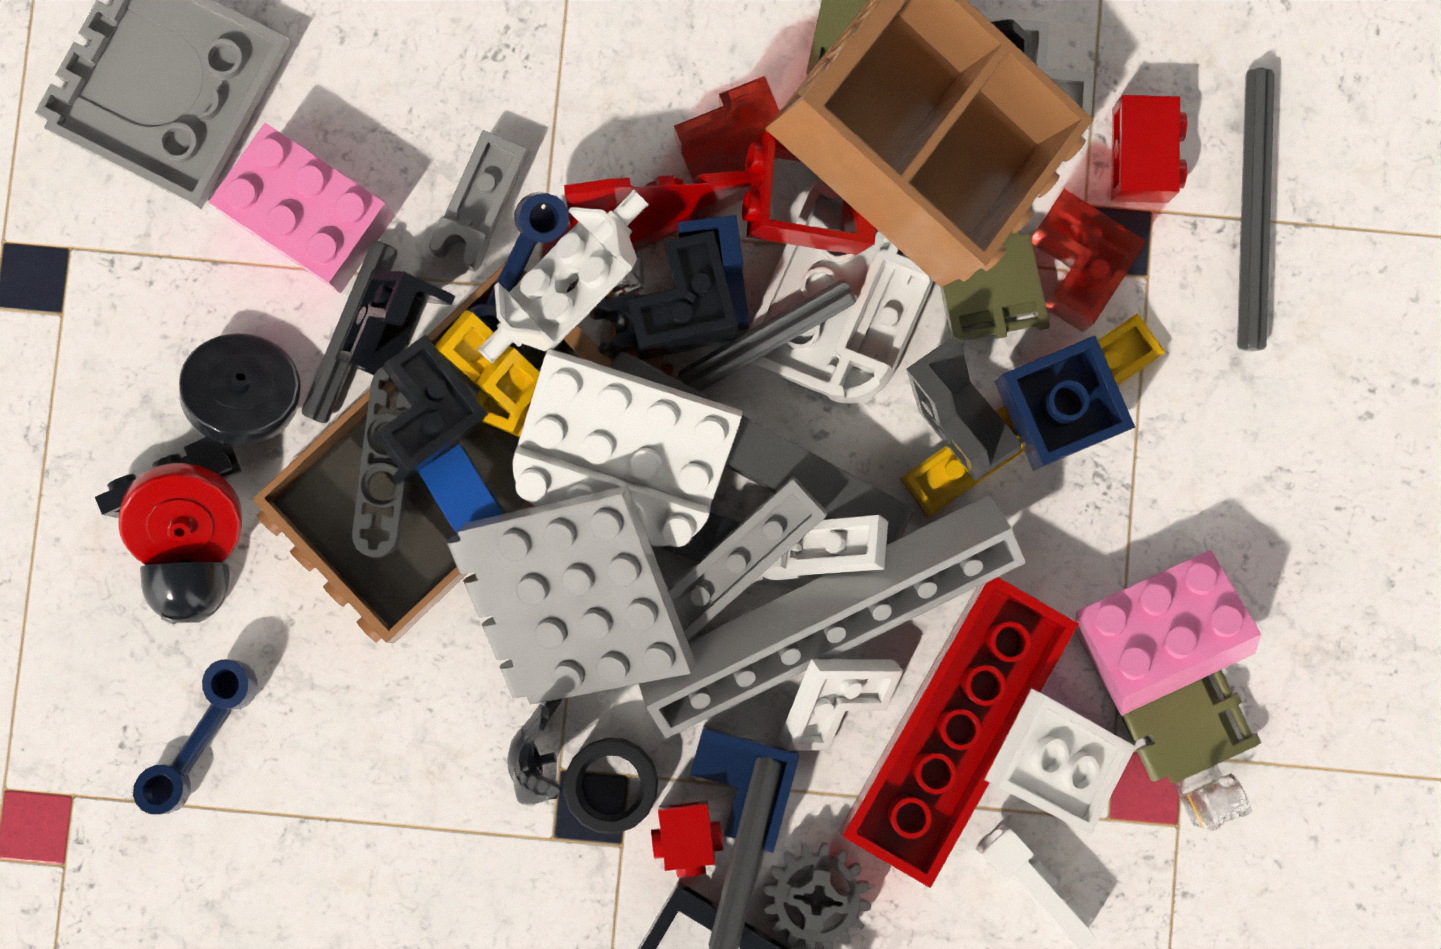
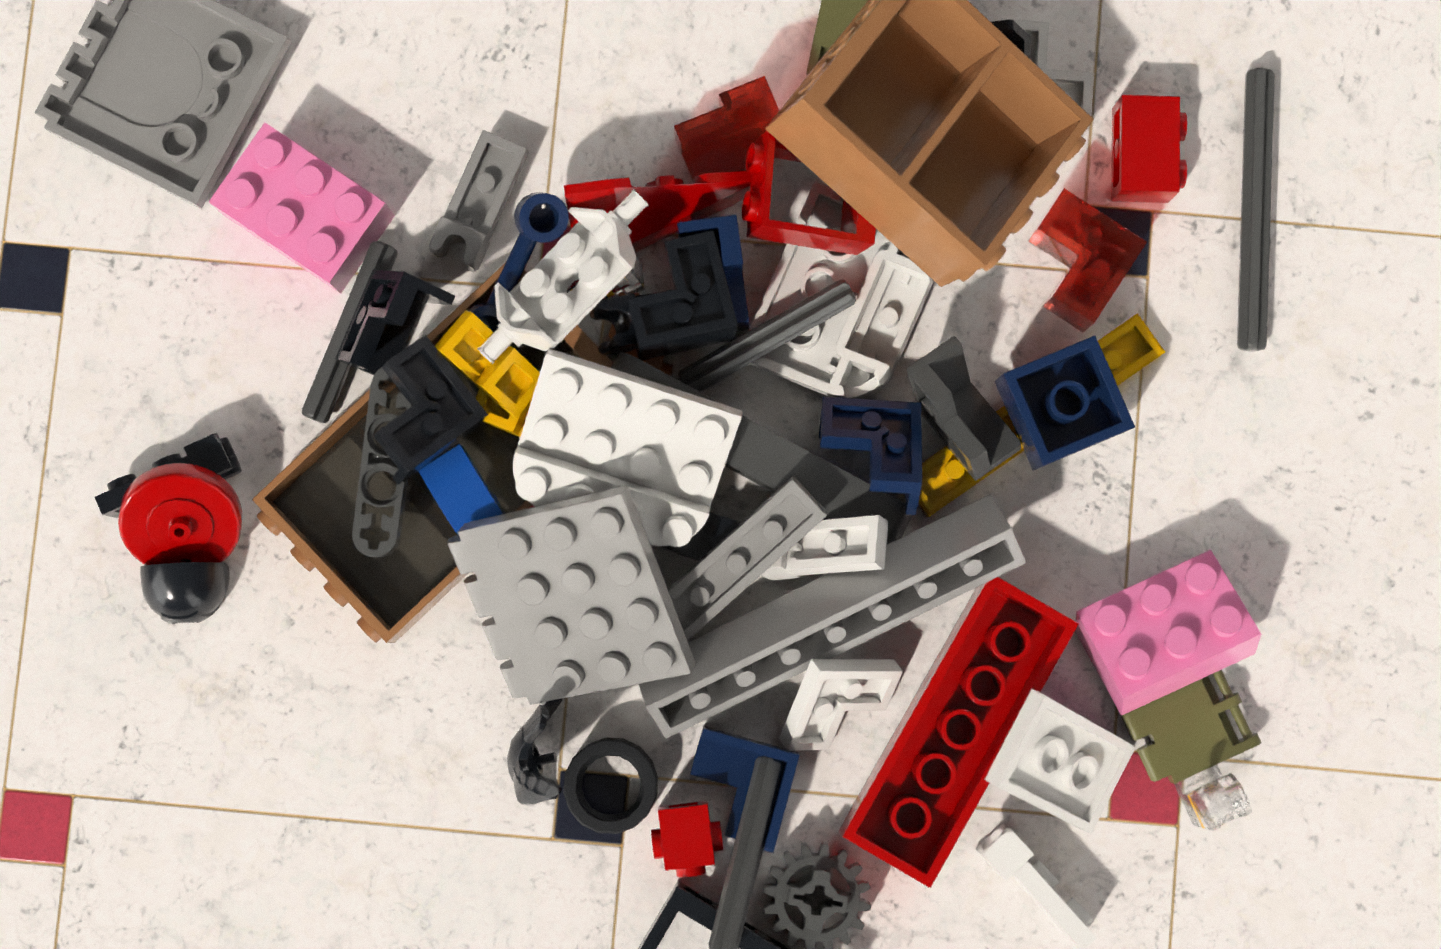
dark blue piece [133,659,258,815] -> none
black wheel [179,333,300,445] -> none
olive plate [940,230,1050,346] -> none
none -> dark blue panel [819,397,922,515]

